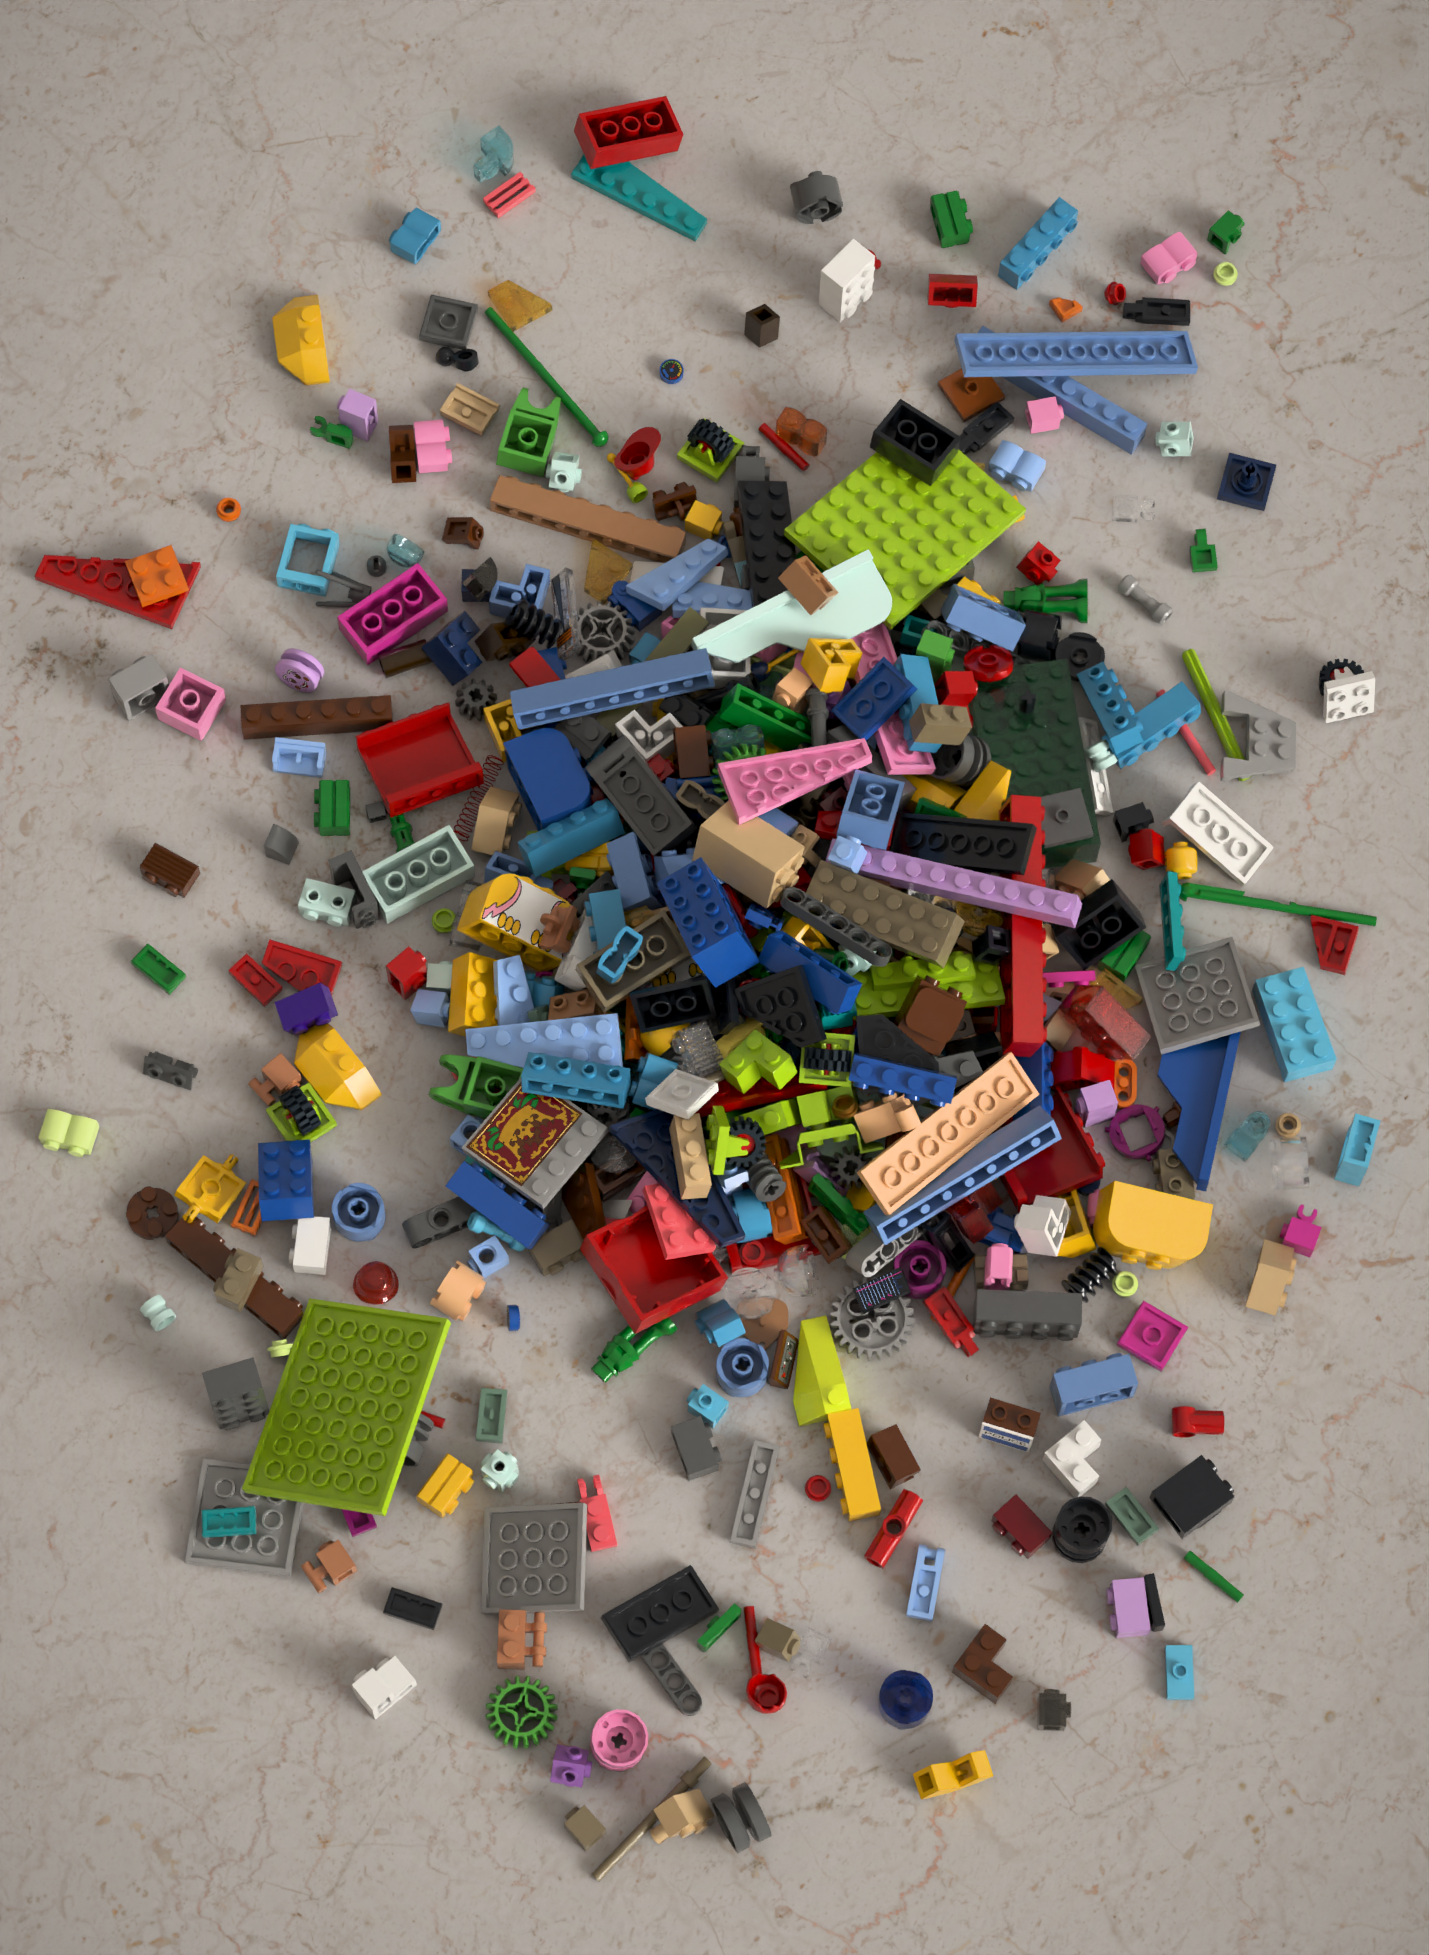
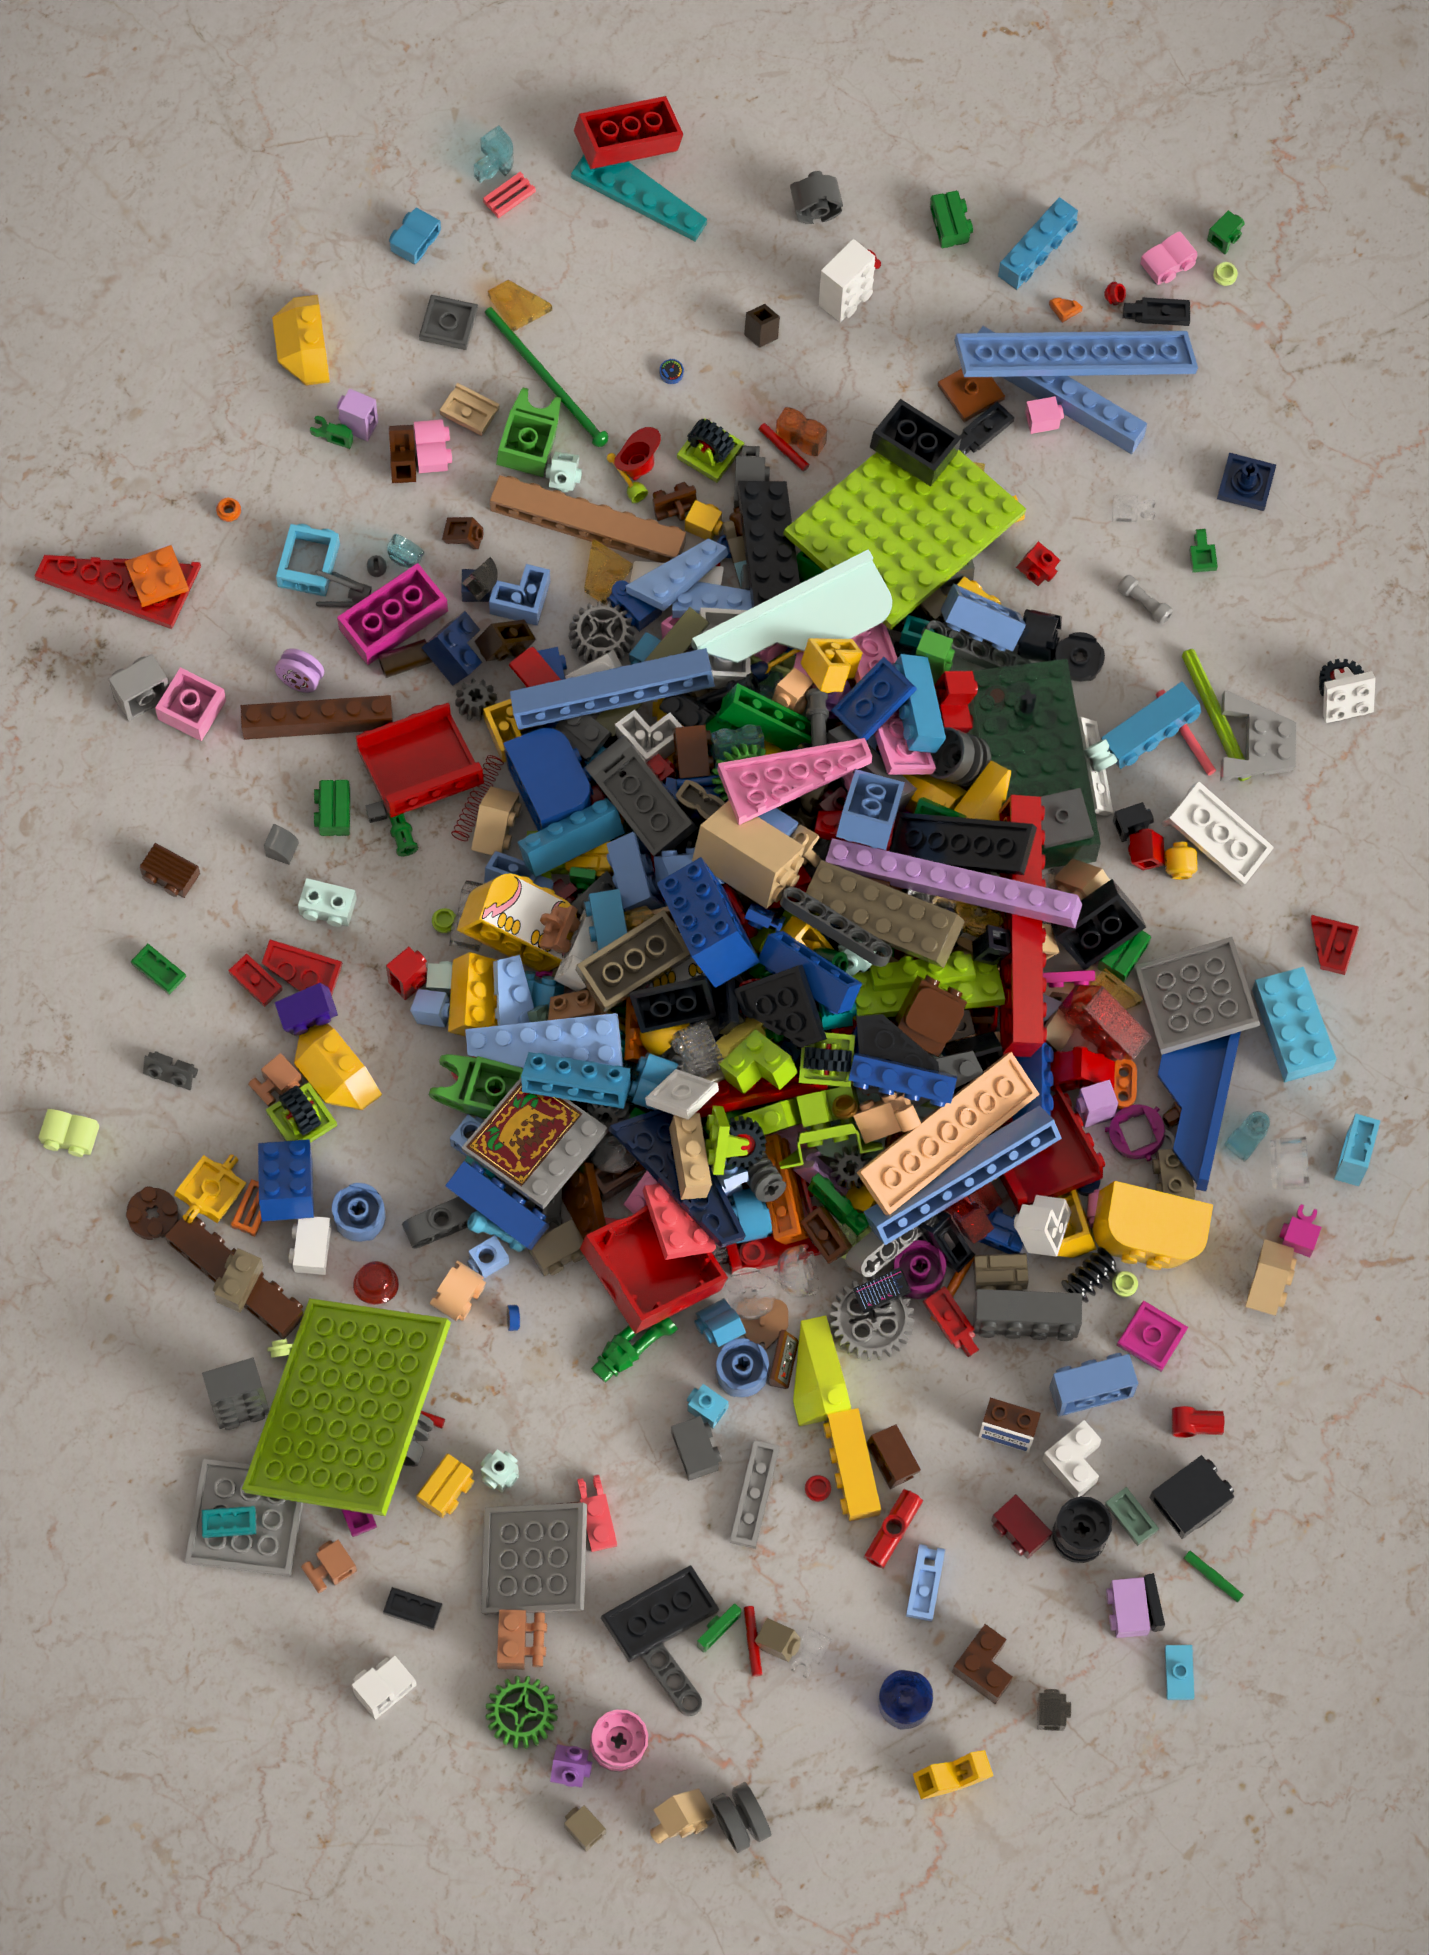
light aqua wheel [140,1295,176,1331] -> none
light blue hinge [272,737,327,778] -> none
dark grey panel [328,850,379,929] -> none
light aqua brick [362,825,475,924] -> none
black plate [436,347,479,372] -> none
sand green plate [476,1388,508,1443] -> none
black piece [505,599,562,649] -> none
clear tile [551,567,580,661] -> none
dark tan bar [591,1756,712,1882] -> none
dark azure brick [596,926,643,984] -> none
white sticker [602,1200,632,1219] -> none
red hair [746,1672,787,1714] -> none
medium nougat hinge [778,555,839,615] -> none
light blue brick [828,835,867,874] -> none
dark tan brick [909,703,972,746] -> none
red brick [927,274,978,308] -> none
red tile [963,645,1013,682] -> none
bright pink brick [984,1243,1013,1290] -> none
light blue brick [988,440,1046,492] -> none
green piece [1004,578,1088,623] -> none
dark azure brick [1076,662,1144,754] -> none
light aqua brick [1156,421,1194,457] -> none
teal plate [1159,871,1186,971] -> none
green bar [1179,882,1377,926] -> none
tan plate [1275,1113,1301,1138] -> none

